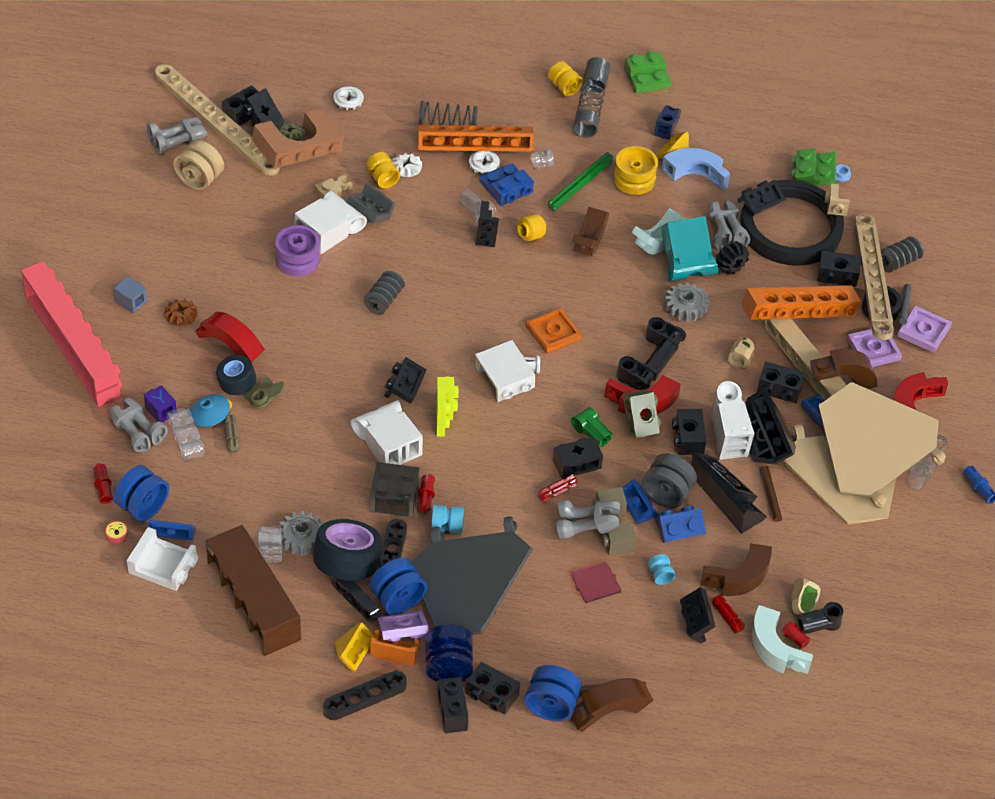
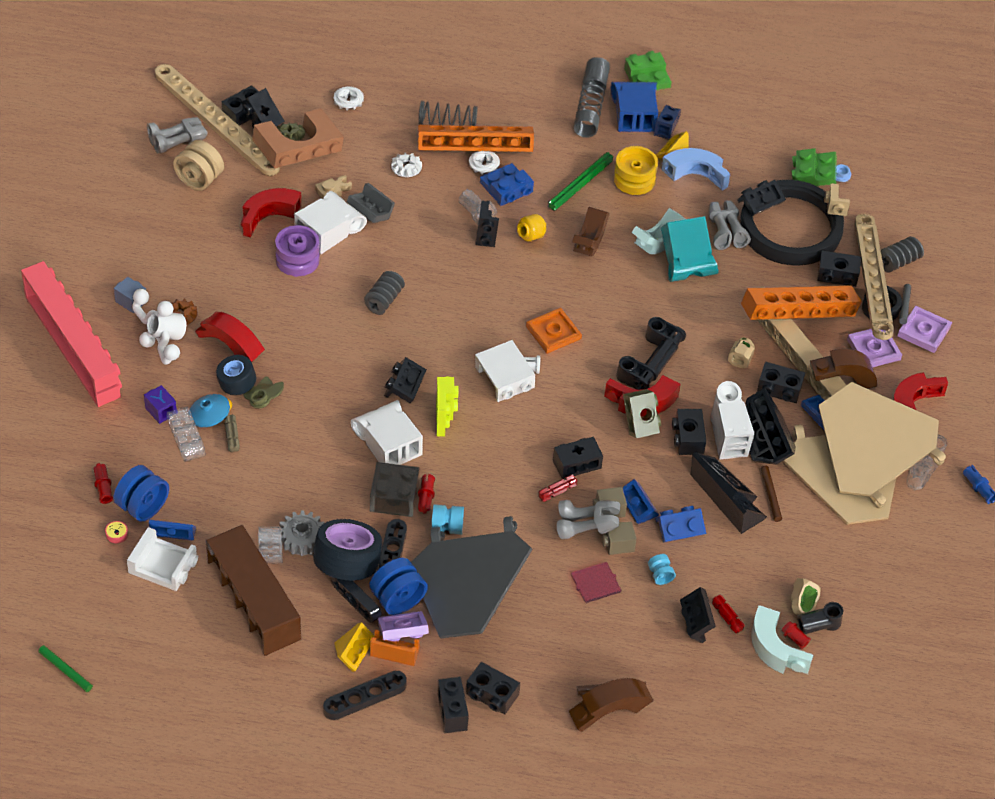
light grey piece [109,397,168,452] -> none
yellow wheel [366,152,400,188] -> none
clear blue wheel [425,624,473,682] -> none
blue wheel [524,665,581,721] -> none
clear wheel [531,149,554,170] -> none
yellow wheel [548,61,583,96] -> none
green piece [571,407,613,447] -> none
dark grey wheel [641,453,697,508] -> none
light grey gear [665,282,710,322] -> none
reddish brown arch [701,543,772,596] -> none
black gear [715,241,750,275] -> none
none -> green bar [38,645,93,692]
none -> white wheel [132,289,186,365]
none -> red arch [241,188,302,238]
none -> blue piece [610,82,658,132]

